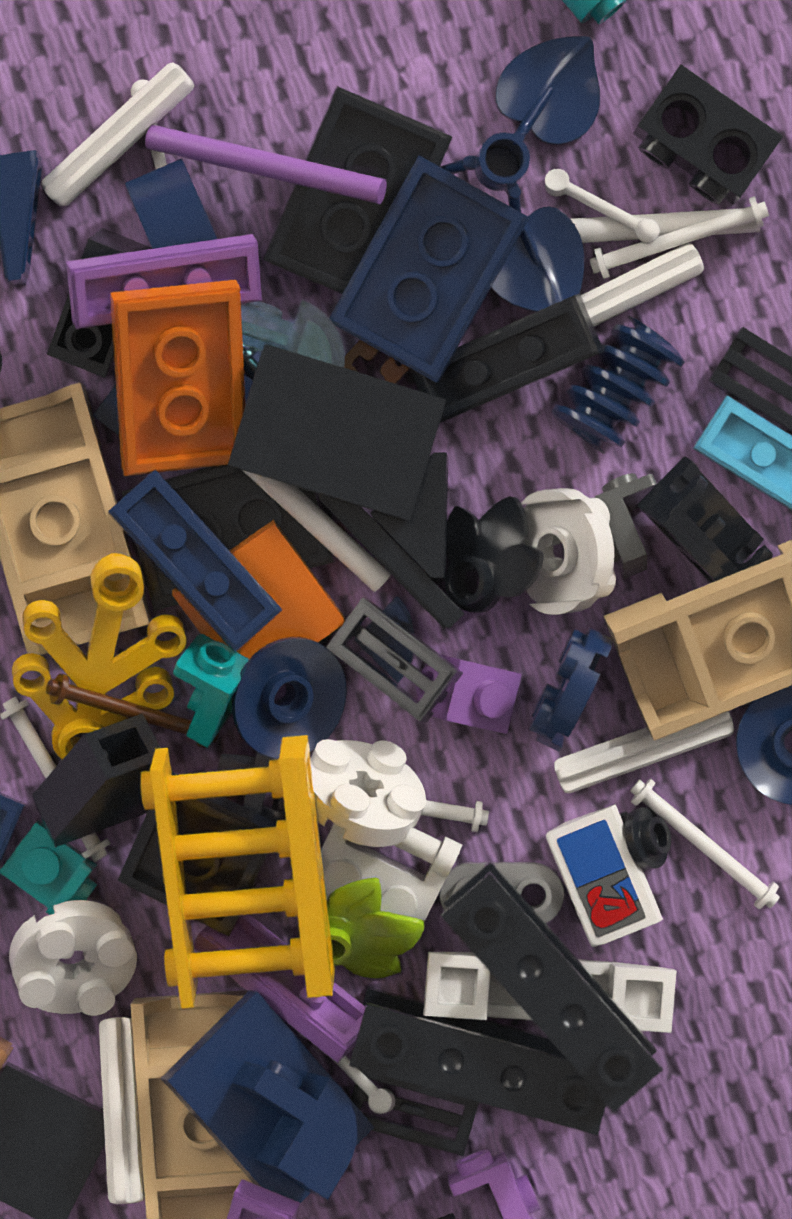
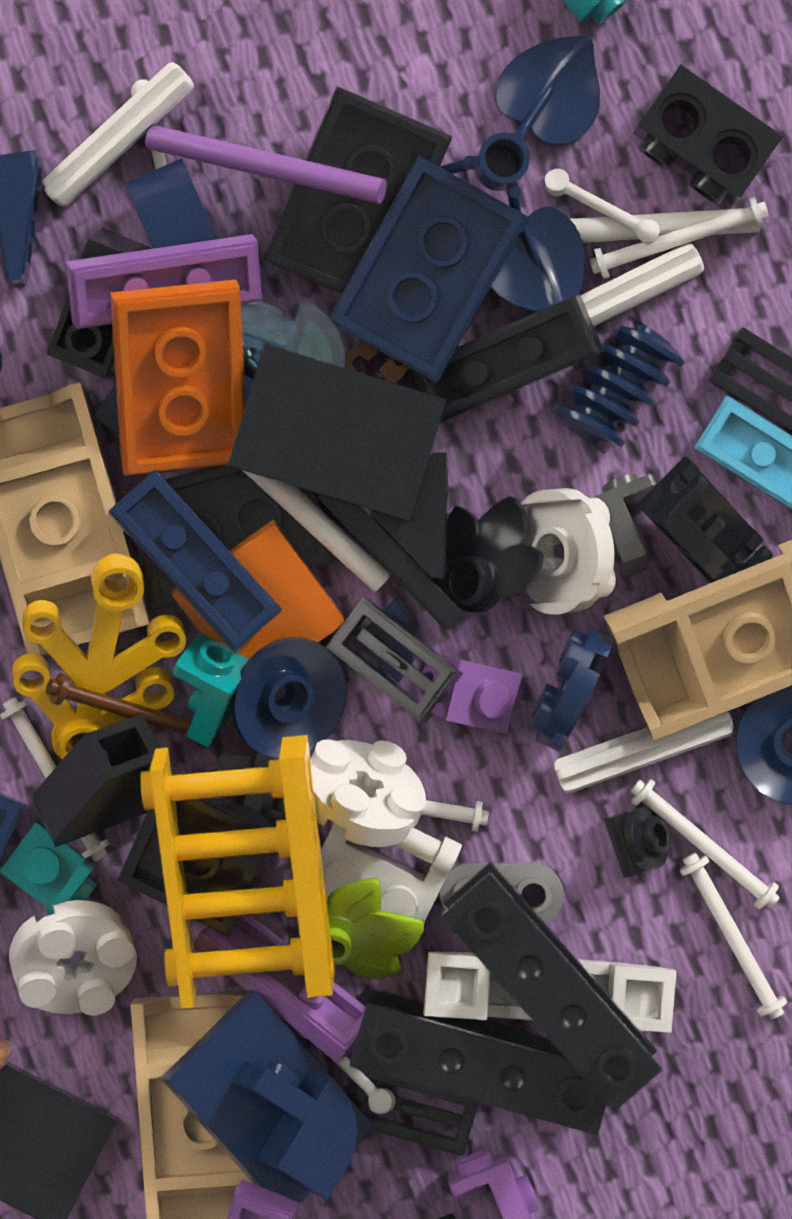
white axle [99,1017,145,1204] -> none
slope [546,804,663,947] -> none
none -> white axle [679,852,787,1020]

